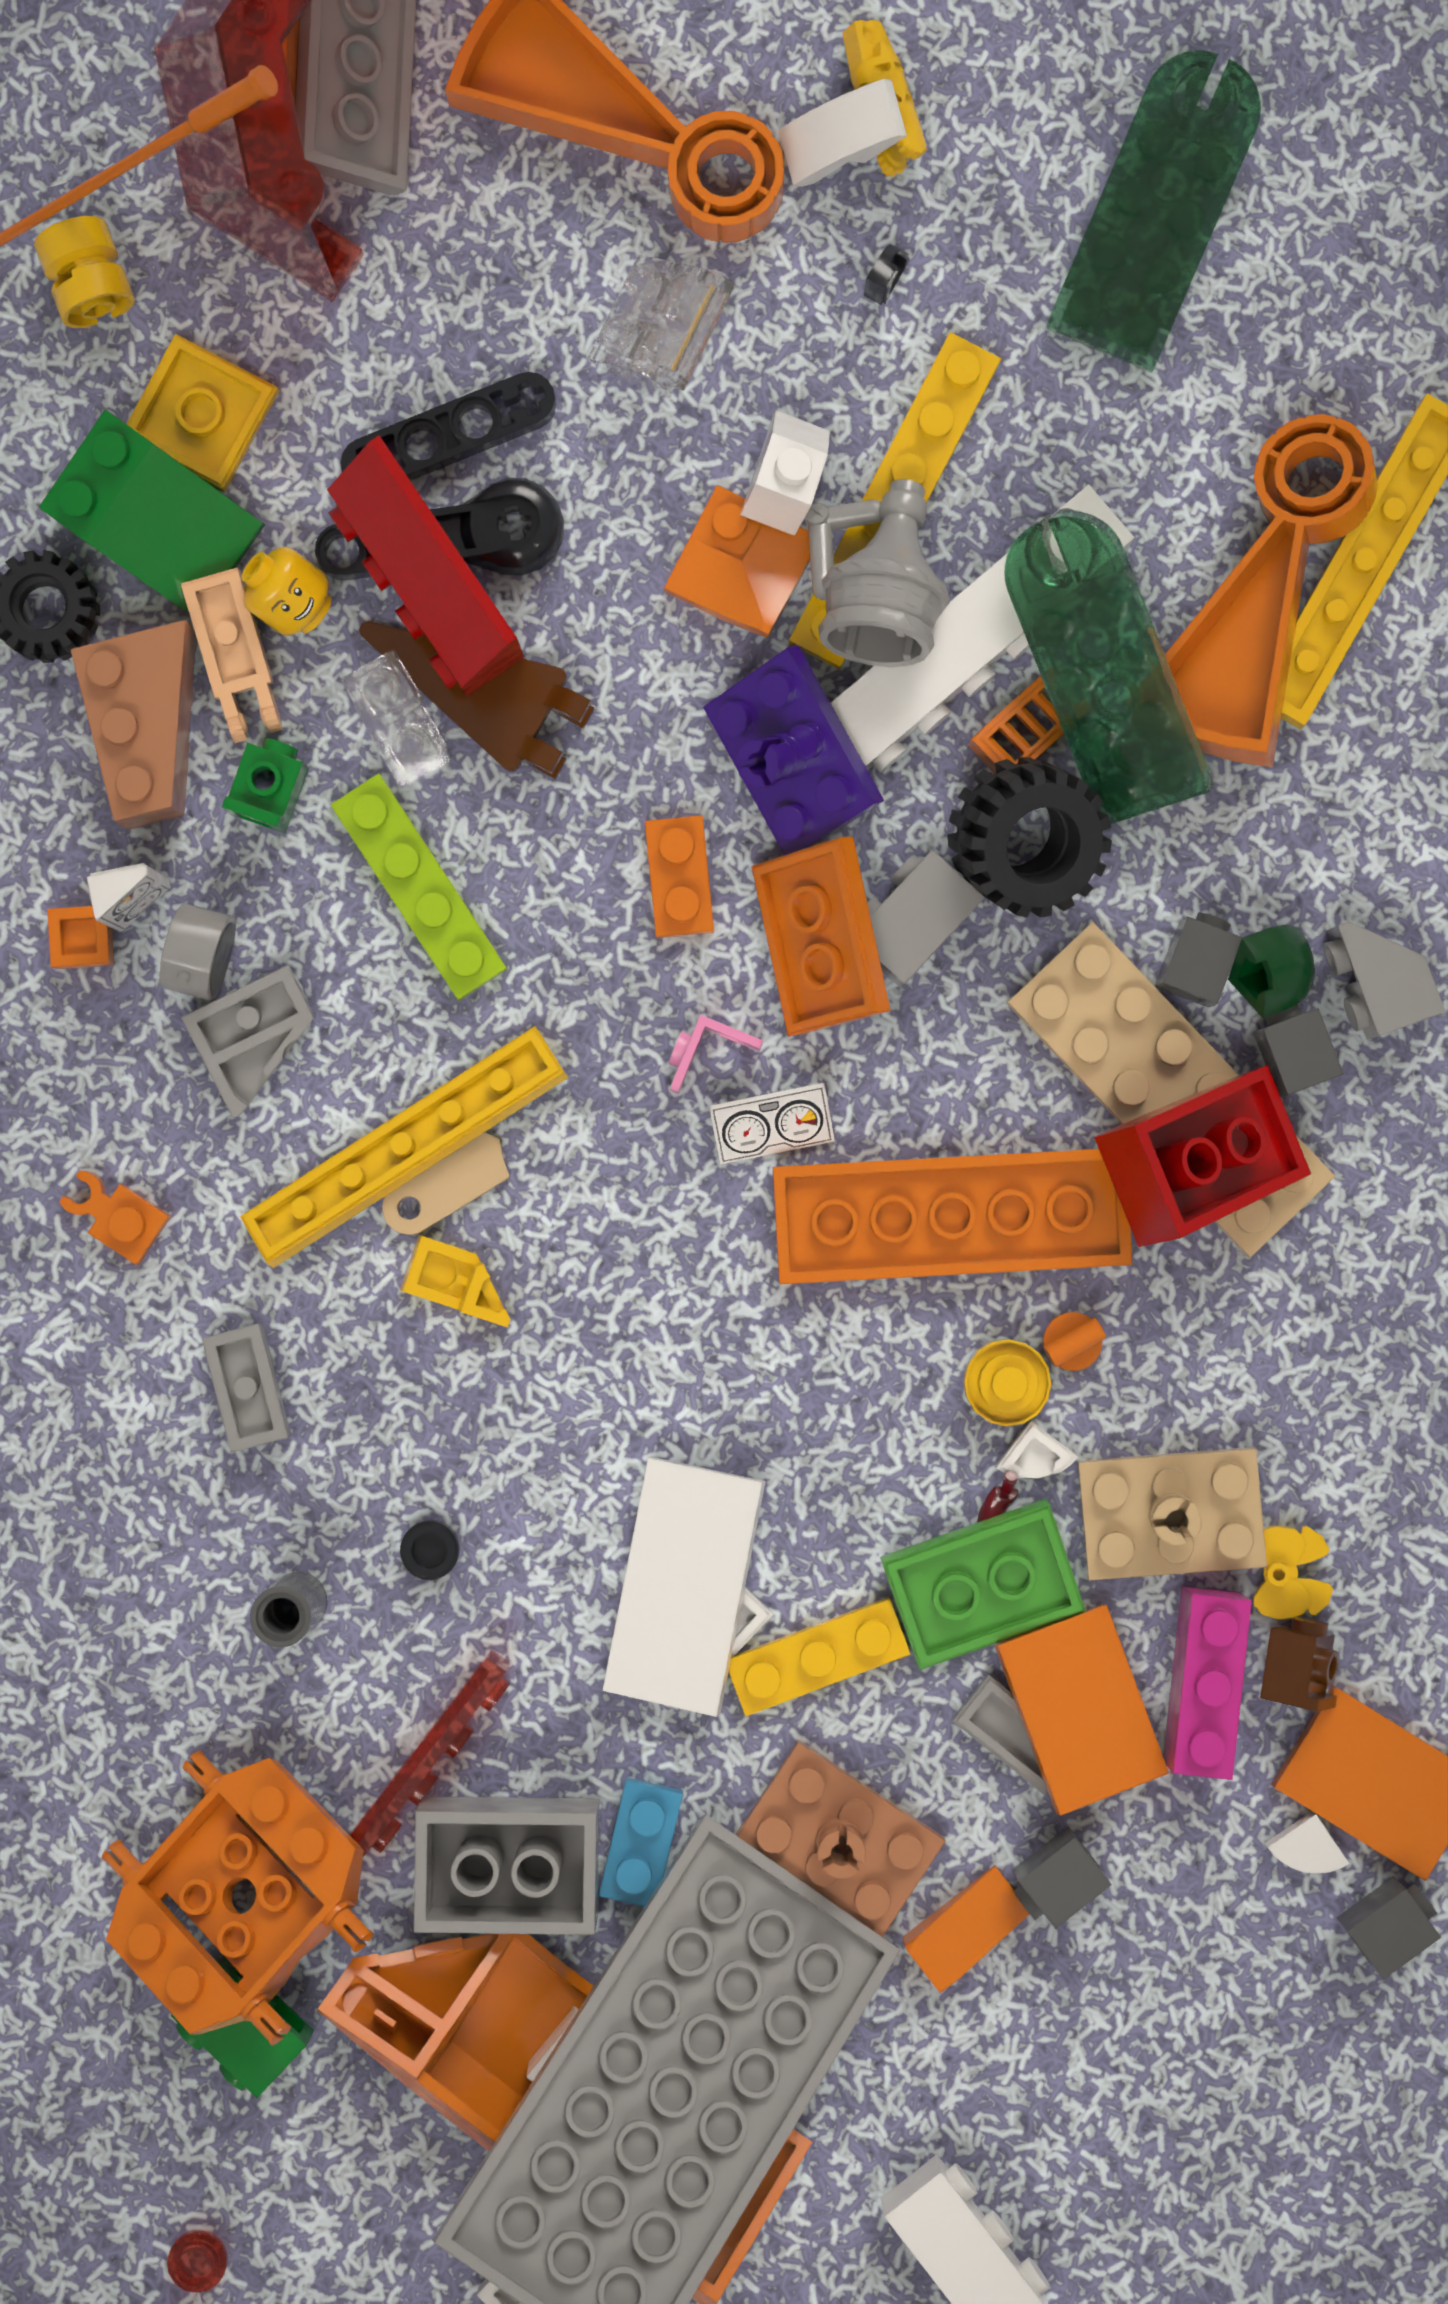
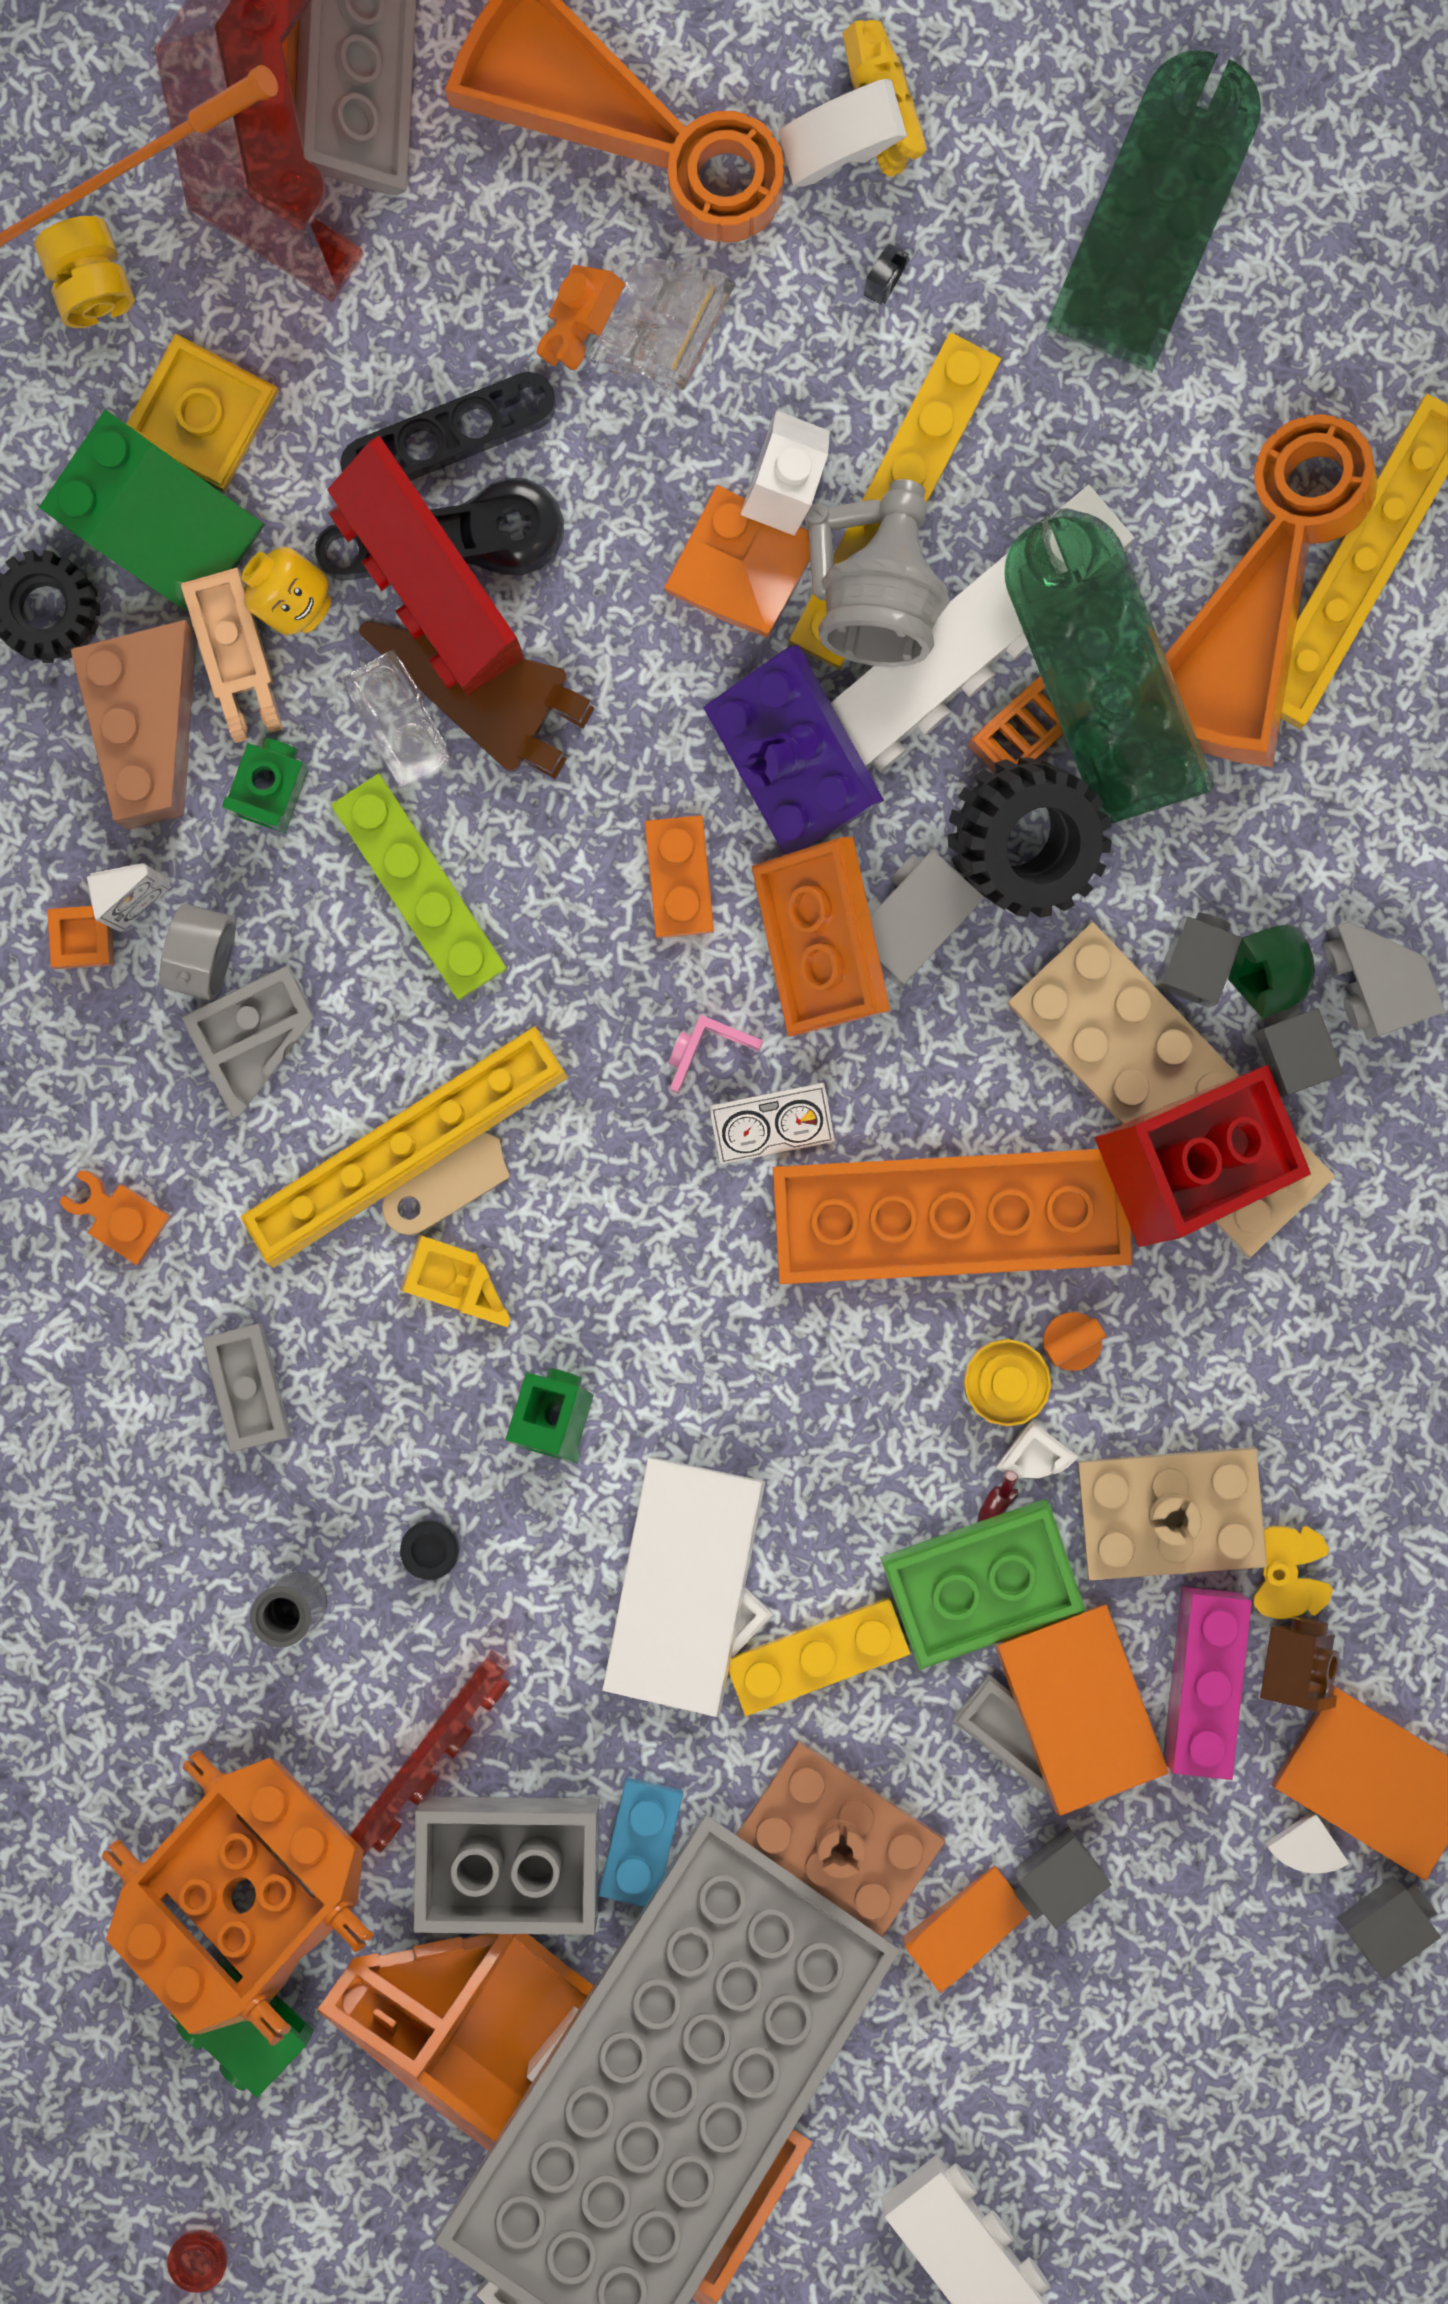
none -> green brick [505,1368,594,1464]
none -> orange plate [536,264,625,371]

